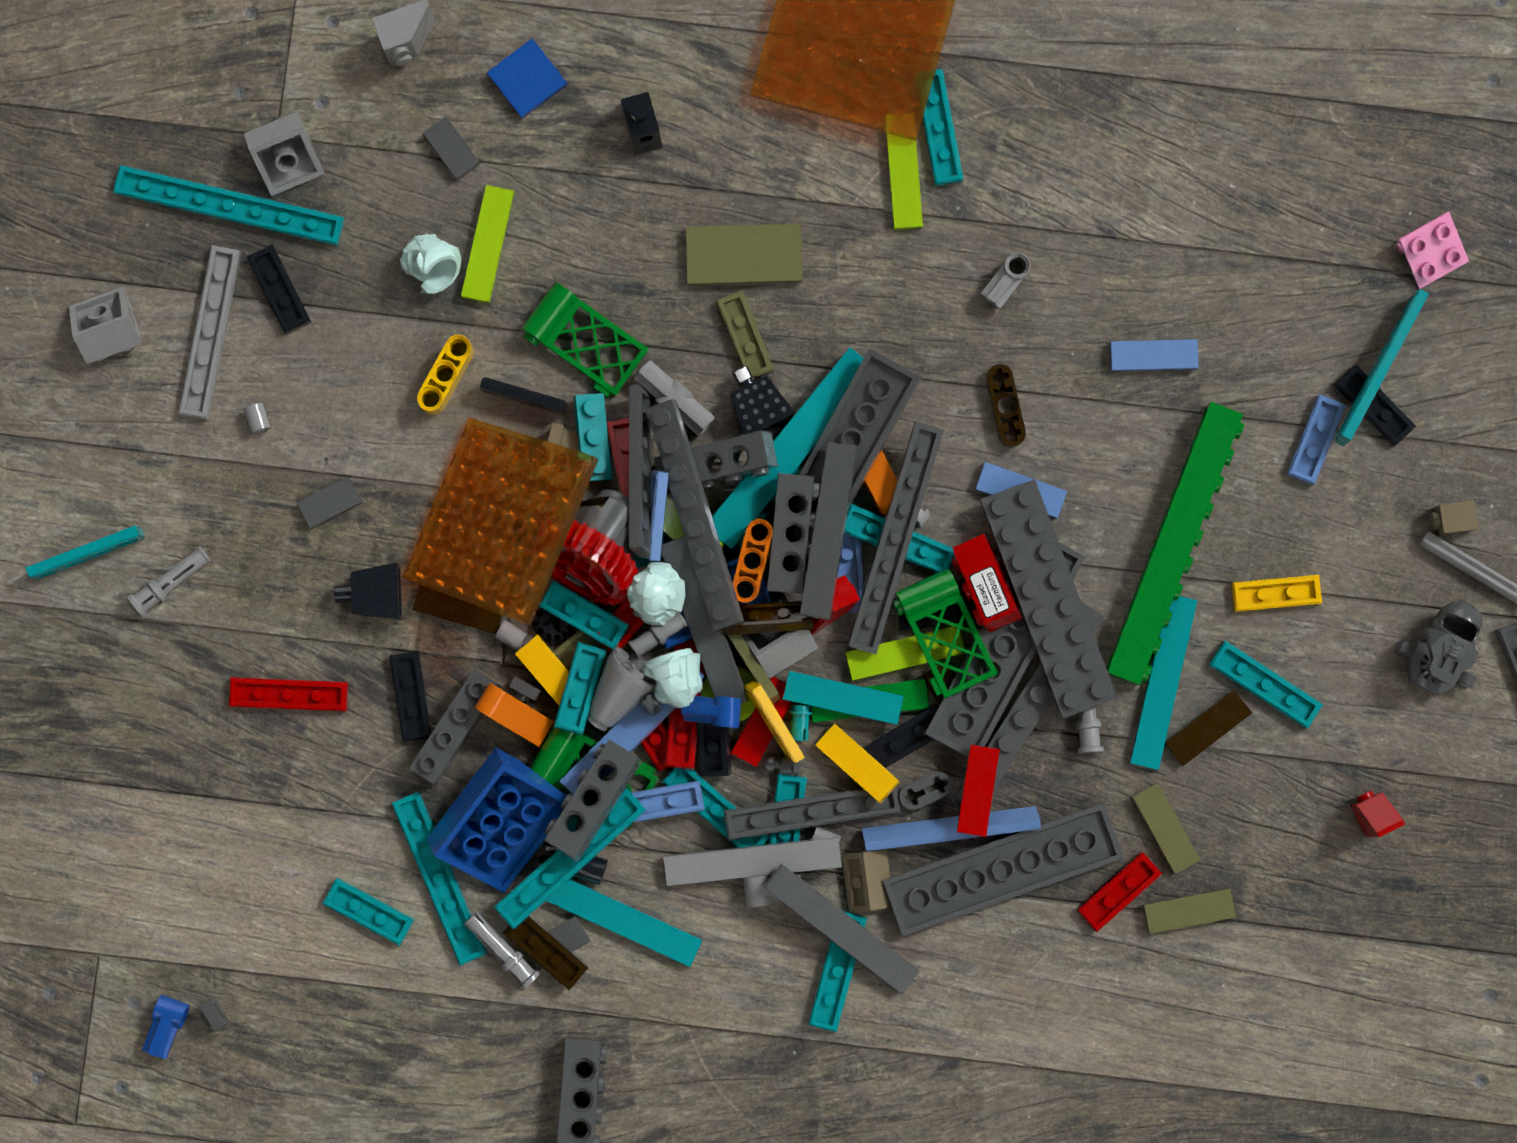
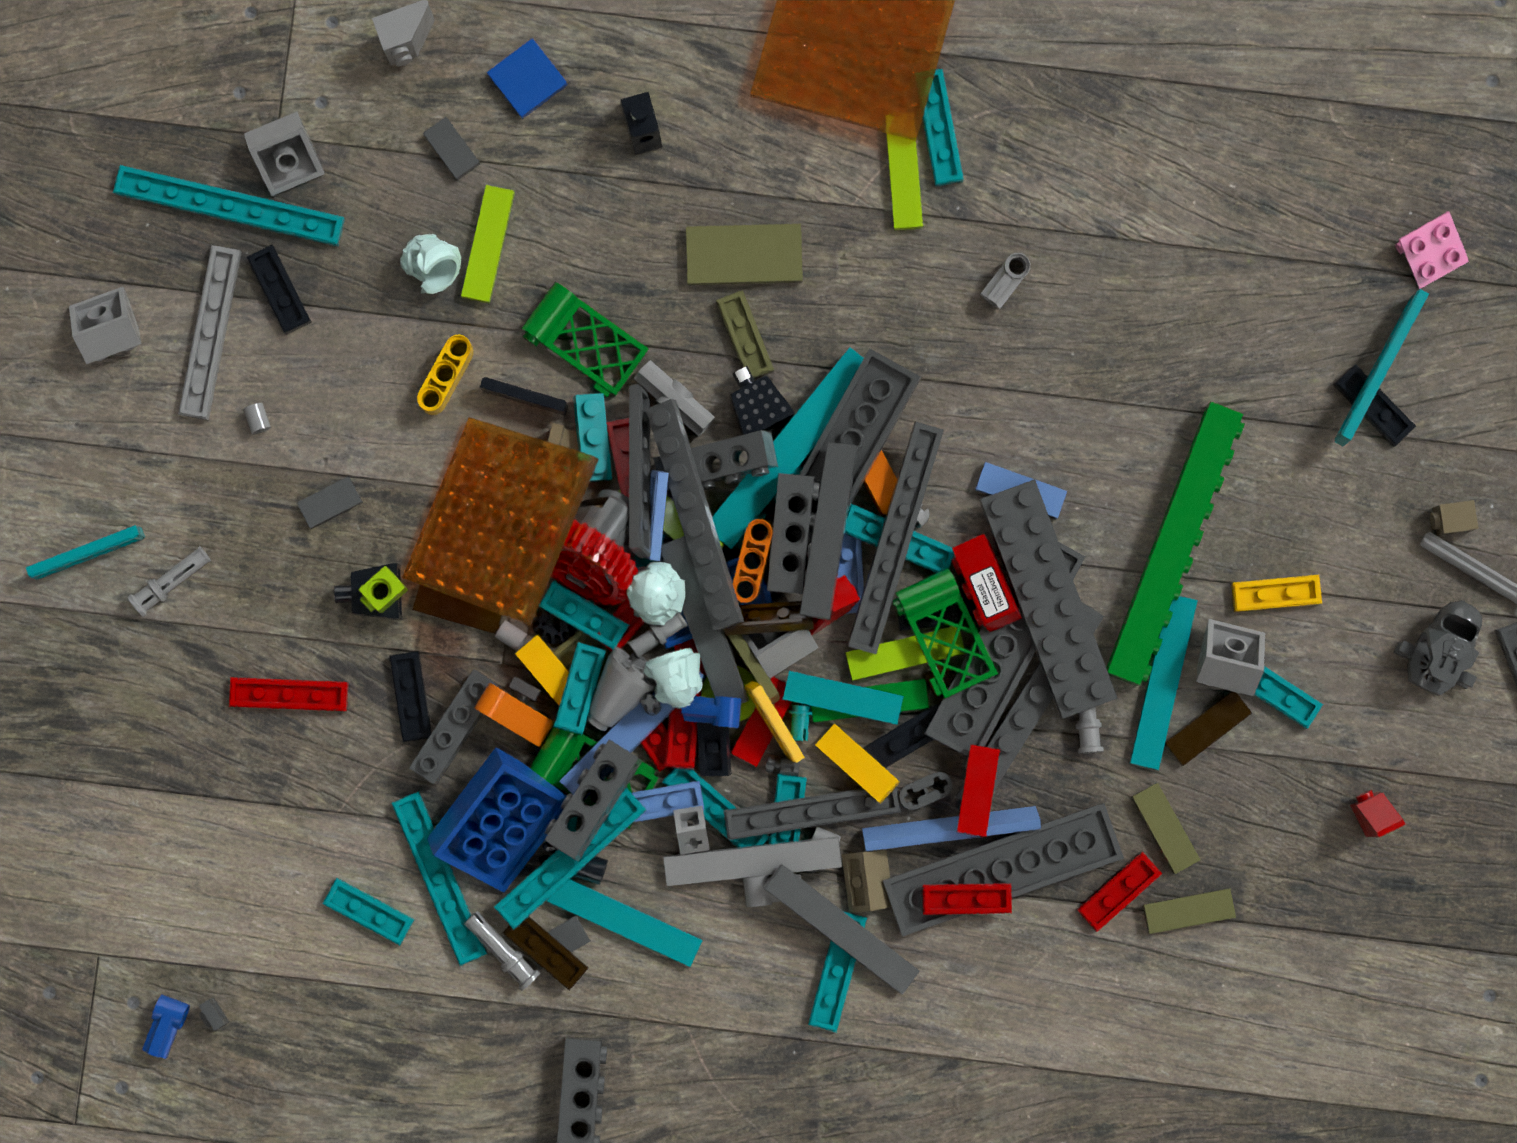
dark brown beam [986,364,1026,448] -> none
medium blue tile [1110,339,1199,372] -> none
medium blue tile [1286,394,1346,486] -> none
none -> lime brick [359,566,408,613]
none -> light grey brick [673,806,710,855]
none -> red tile [922,883,1012,915]
none -> light grey slope [1196,619,1265,696]

